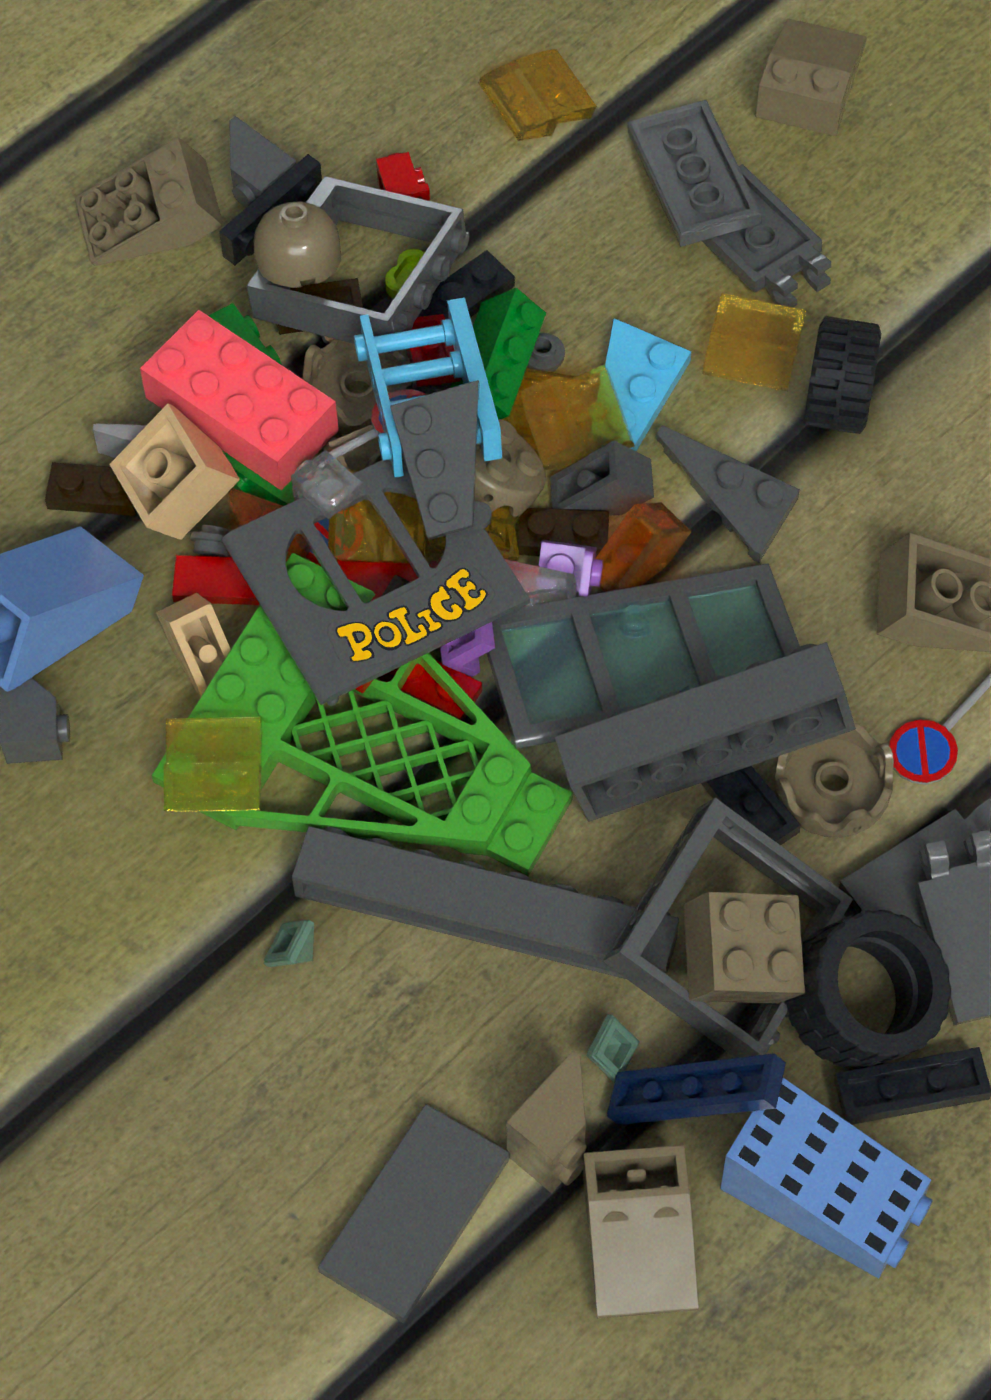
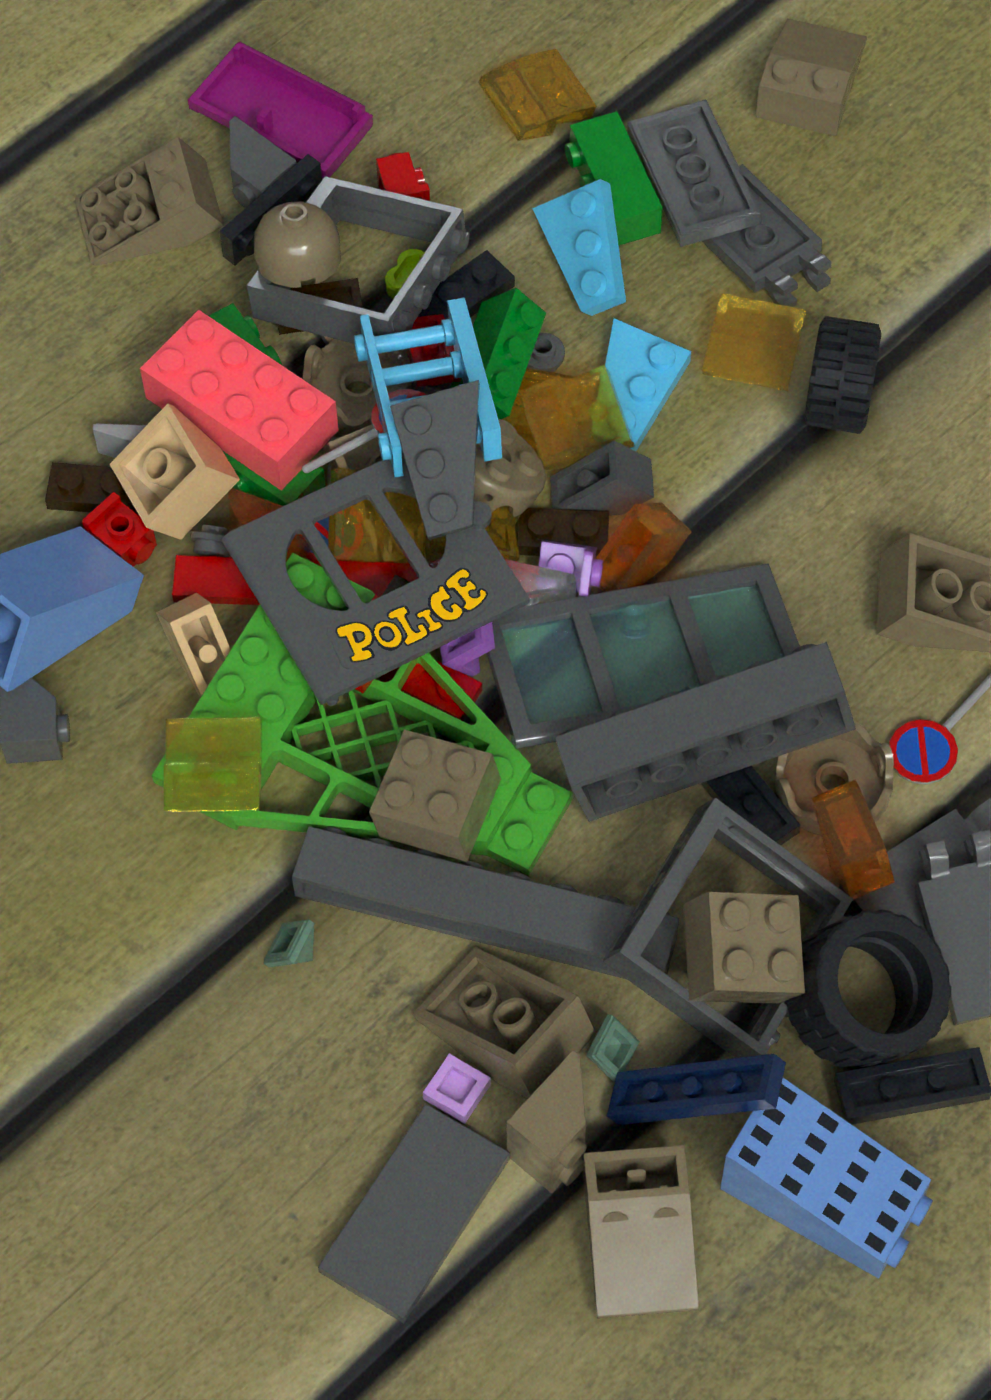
clear bracket [291,450,363,519] -> none
dark grey wing [656,425,800,563] -> none
none -> red brick [82,492,157,567]
none -> magenta container [188,42,373,178]
none -> dark tan brick [369,729,501,862]
none -> dark tan slope [413,947,596,1099]
none -> lavender plate [423,1053,491,1124]
none -> medium azure wing [532,179,626,316]
none -> green brick [565,111,663,246]
none -> clear orange slope [811,780,895,900]

